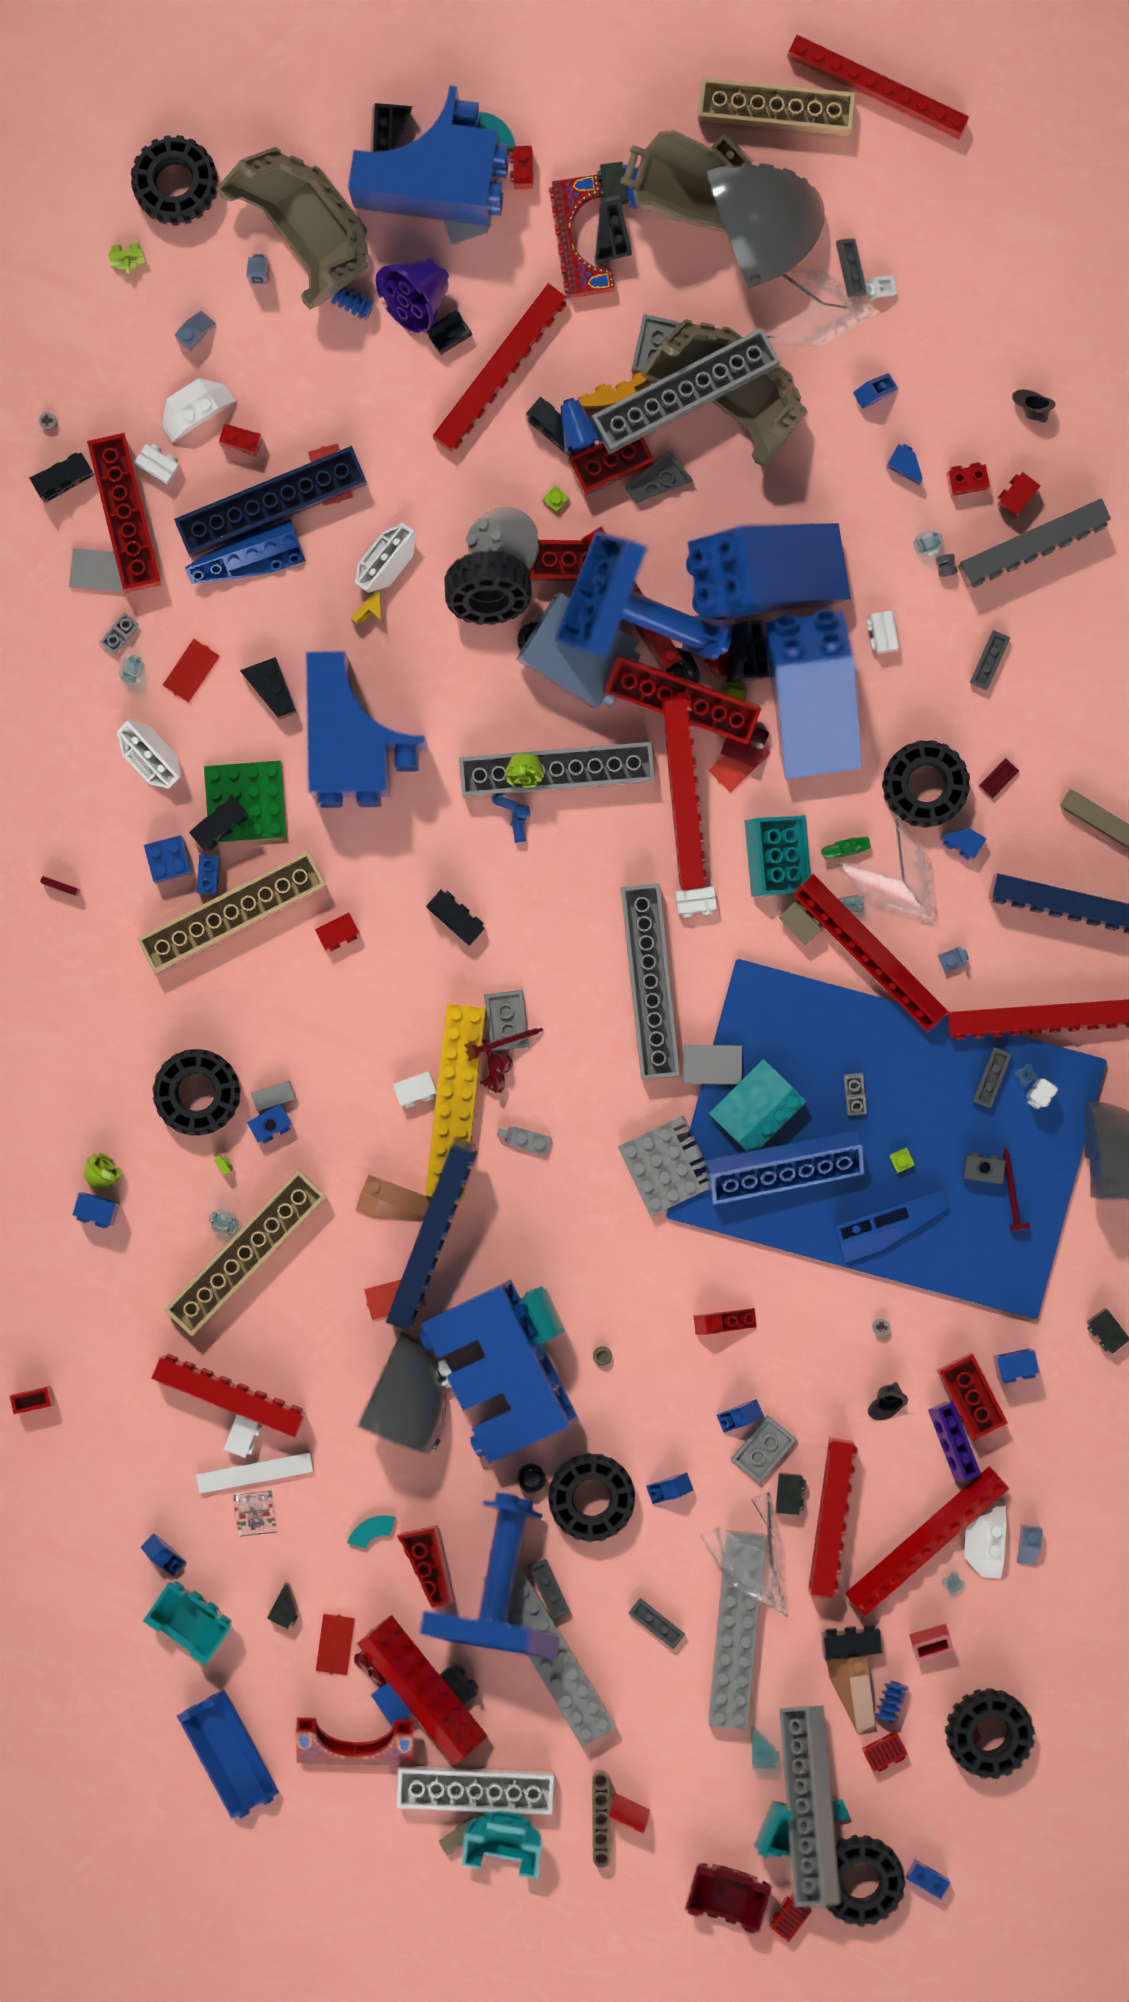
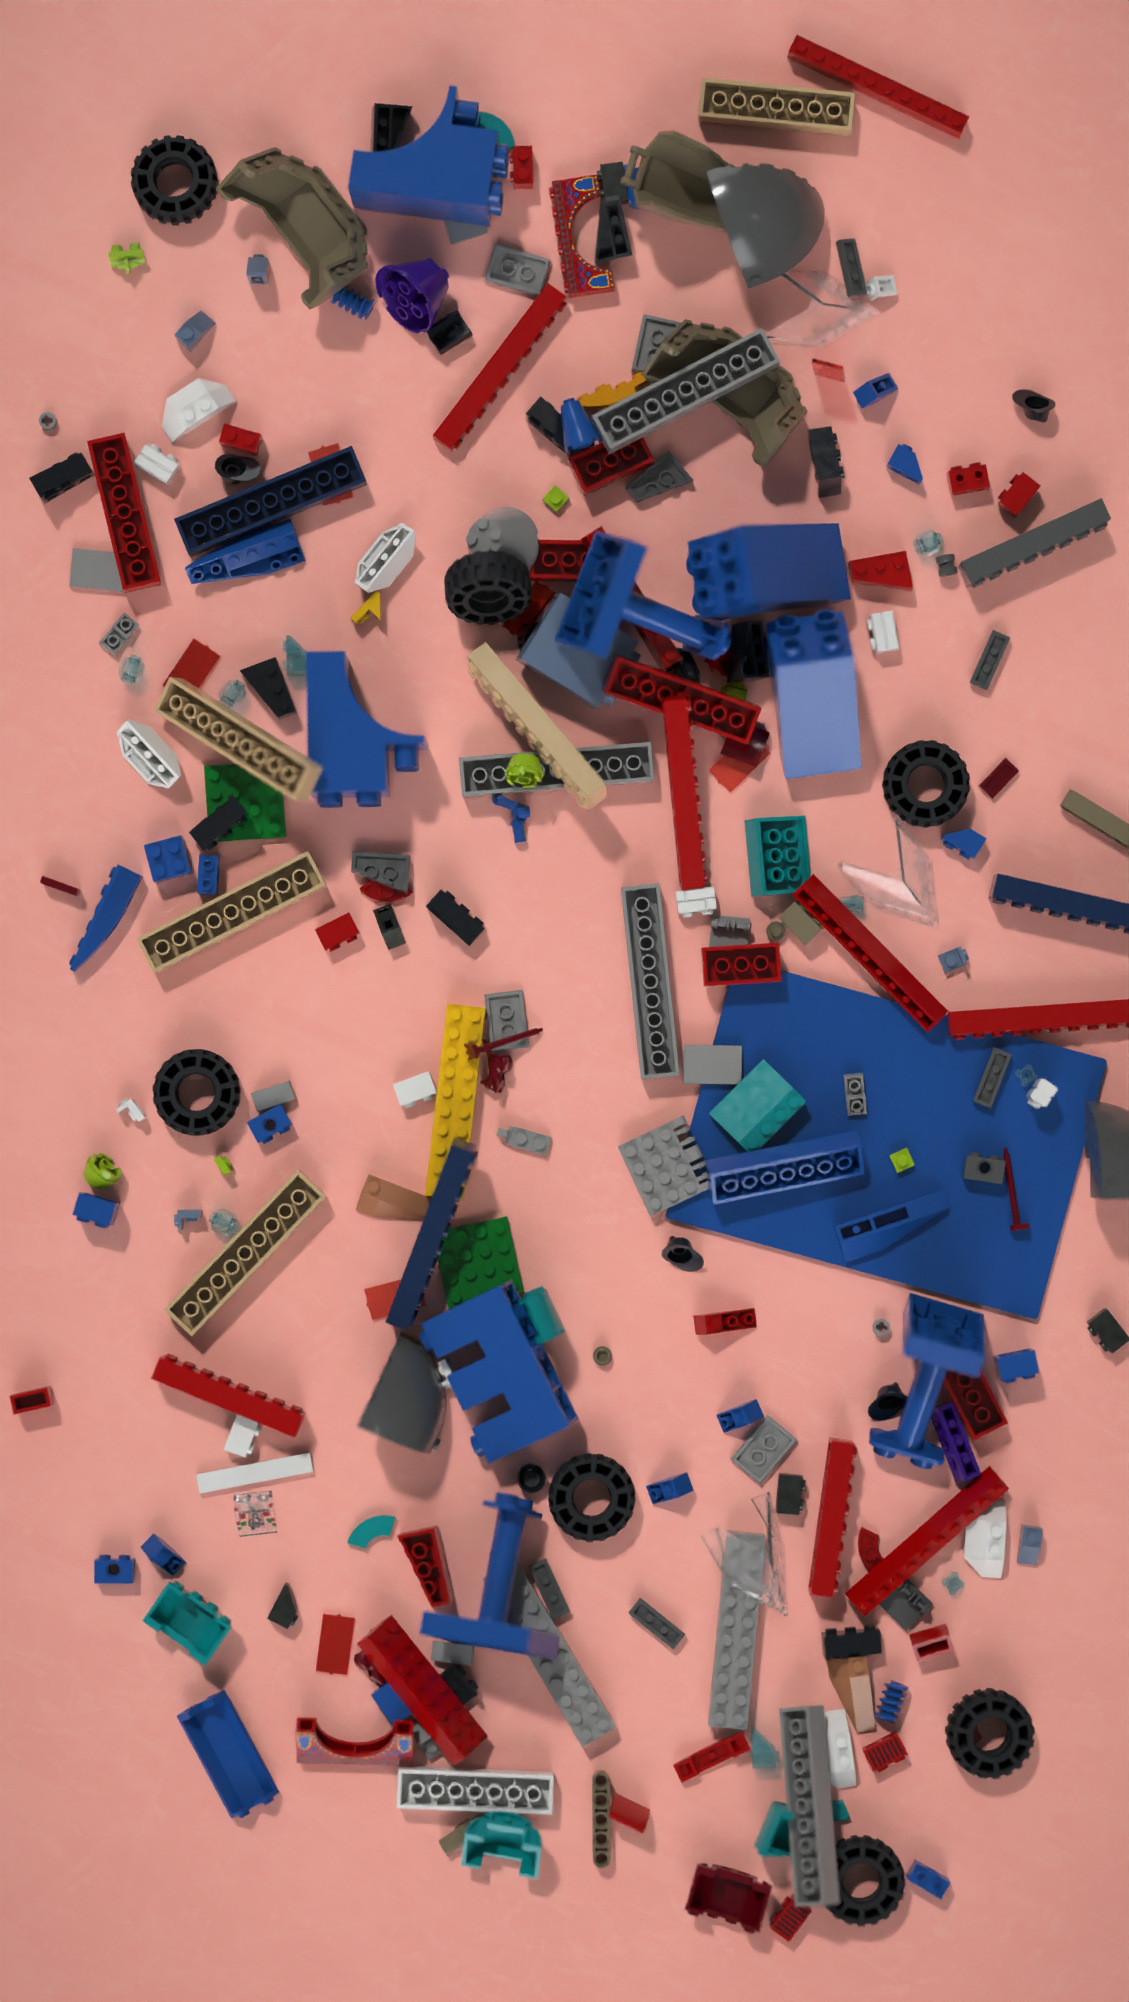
dark tan brick [710,133,753,167] -> none
green hinge [821,836,871,859] -> none
none -> blue wedge [69,864,143,972]
none -> blue brick [94,1555,135,1584]
none -> white bracket [116,1098,147,1122]
none -> tan brick [154,677,323,802]
none -> sand blue bracket [174,1209,202,1230]
none -> black piece [215,454,261,485]
none -> clear light blue head [218,680,247,709]
none -> clear light blue slope [283,635,307,676]
none -> dark grey wing [351,852,410,894]
none -> red tile [359,880,413,902]
none -> pearl dark grey slope [373,903,406,950]
none -> light grey slope [414,1720,442,1760]
none -> light grey slope [431,1640,474,1665]
none -> green plate [437,1216,523,1308]
none -> tan brick [467,642,606,811]
none -> light grey tile [485,244,551,297]
none -> clear red piece [503,581,556,638]
none -> black piece [661,1236,704,1272]
none -> red slope [673,1732,751,1783]
none -> red brick [701,943,782,987]
none -> light grey hinge [709,915,750,947]
none -> dark tan plate [766,921,786,941]
none -> black wedge [808,426,844,498]
none -> clear red piece [812,358,846,382]
none -> white wedge [824,1708,856,1789]
none -> red wedge [848,551,913,591]
none -> red tile [858,1527,884,1571]
none -> blue piece [868,1293,985,1469]
none -> dark grey hinge [879,1579,933,1631]

